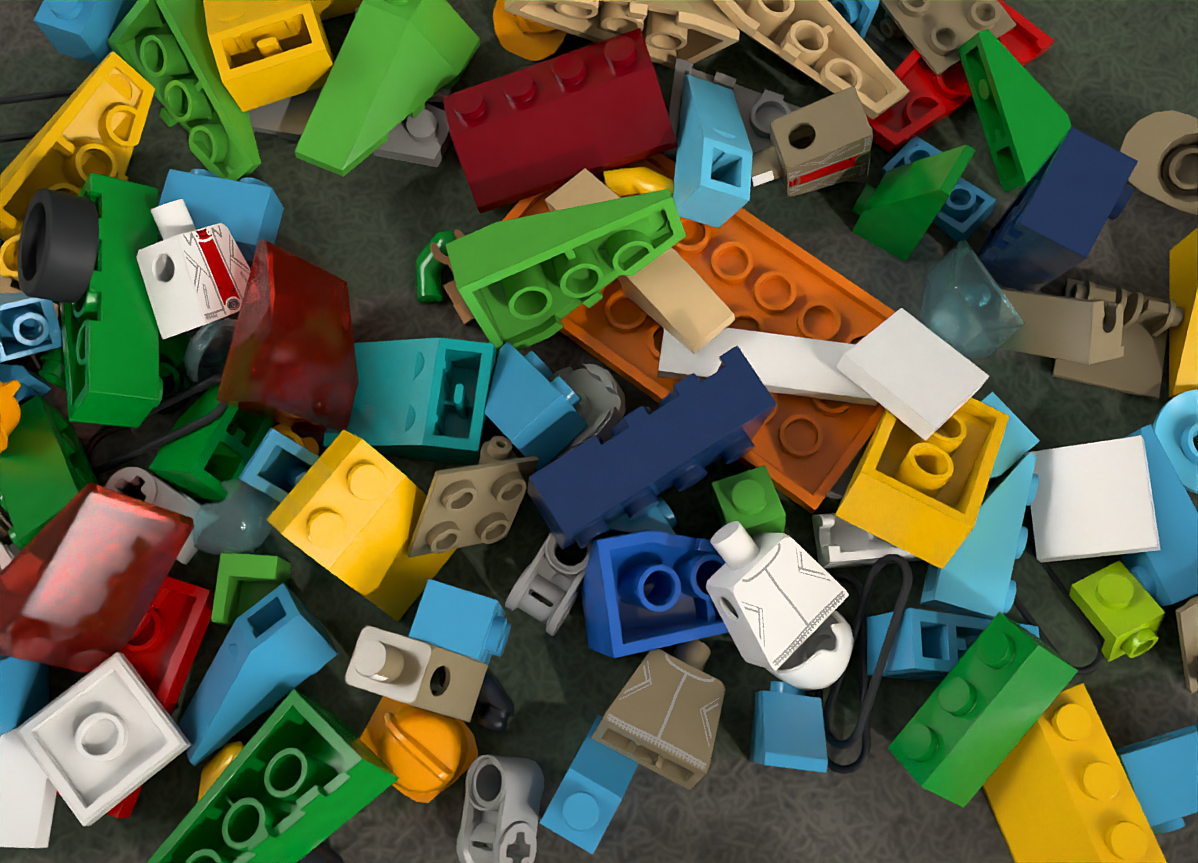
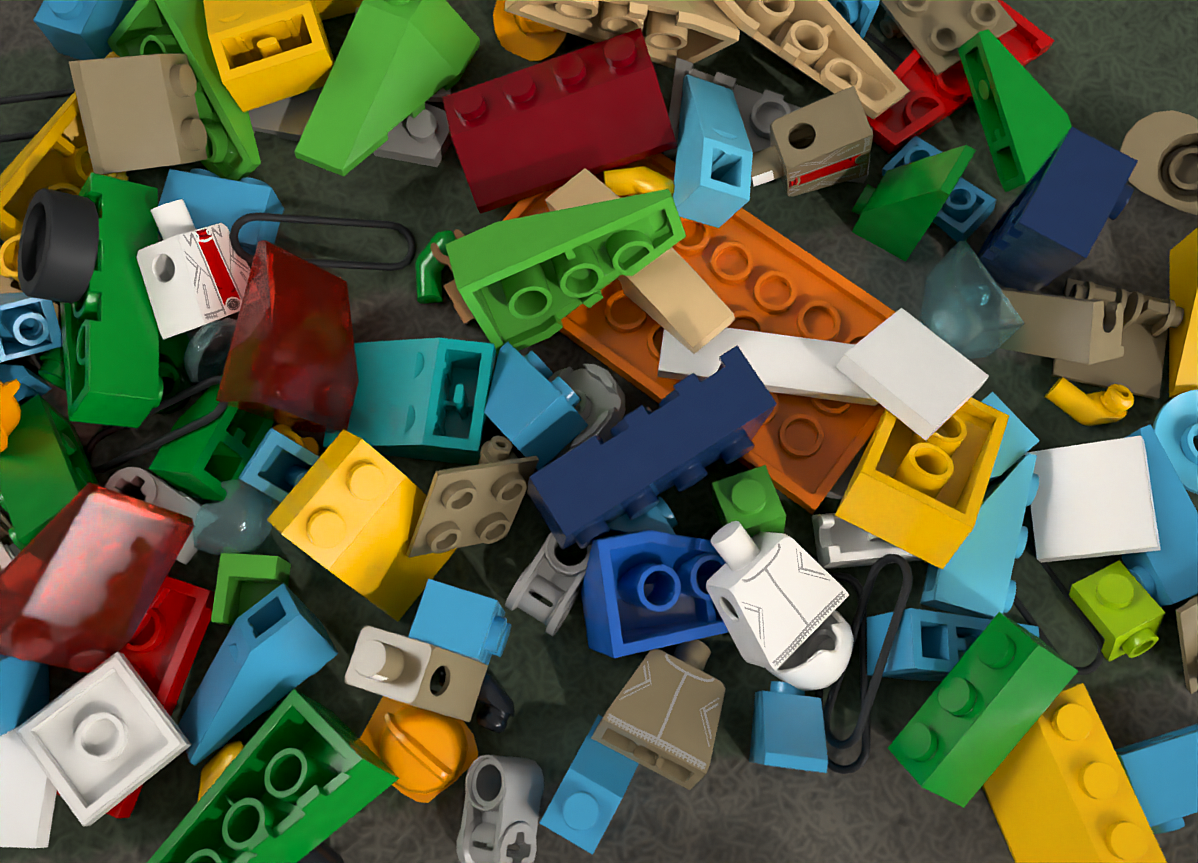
none -> dark tan slope [69,53,207,174]
none -> black piece [230,213,416,271]
none -> yellow arm [1045,376,1134,426]

